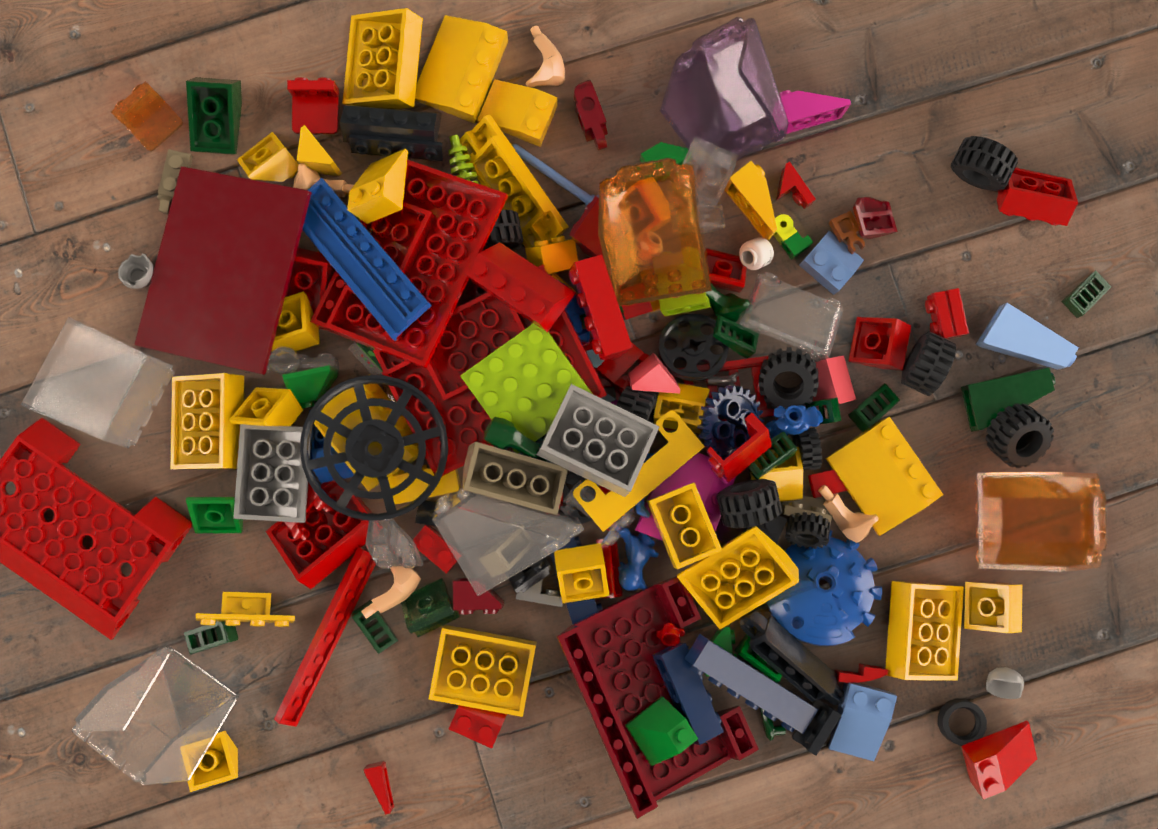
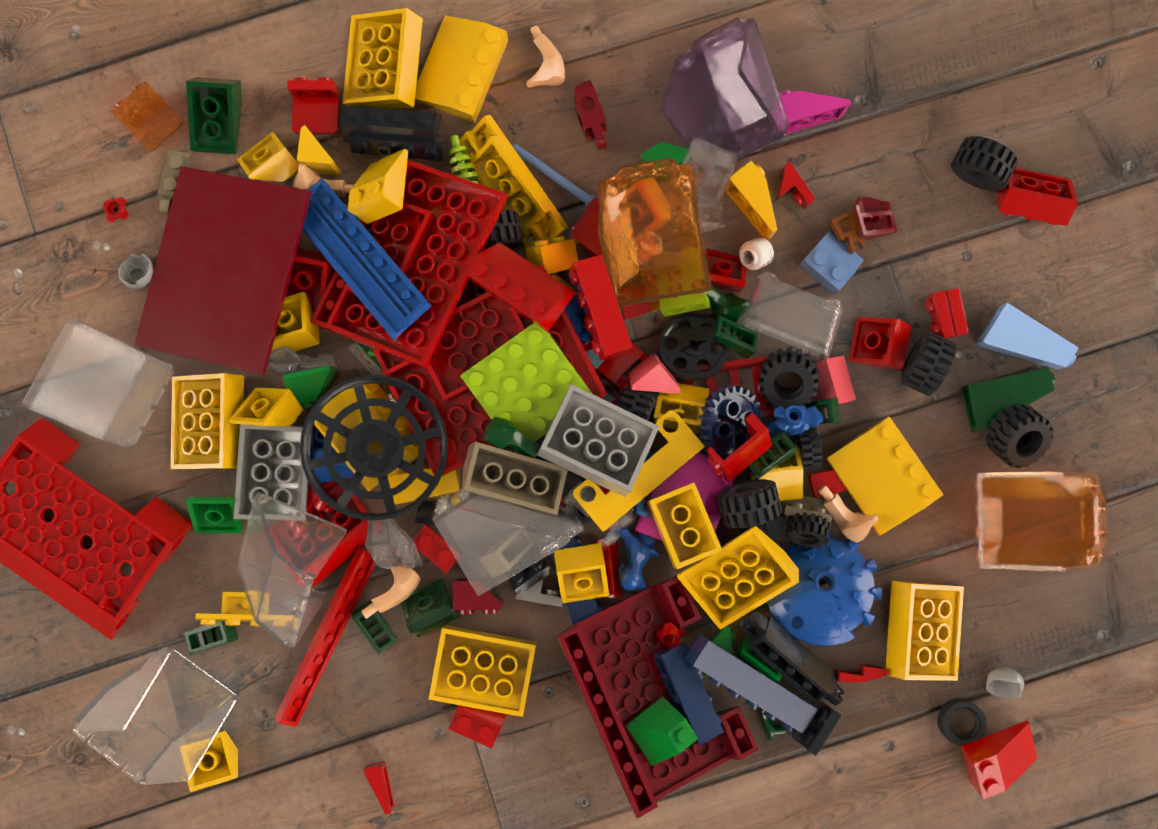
yellow slope [477,79,558,147] -> none
flat silver bar [708,372,739,387] -> none
leg [774,214,813,260] -> none
medium blue slope [828,682,897,761] -> none
dark green slope [848,383,900,432] -> none
yellow slope [964,582,1022,633] -> none
dark green slope [1061,270,1111,318] -> none
none -> red plate [103,197,129,223]
none -> clear windscreen [237,492,347,647]

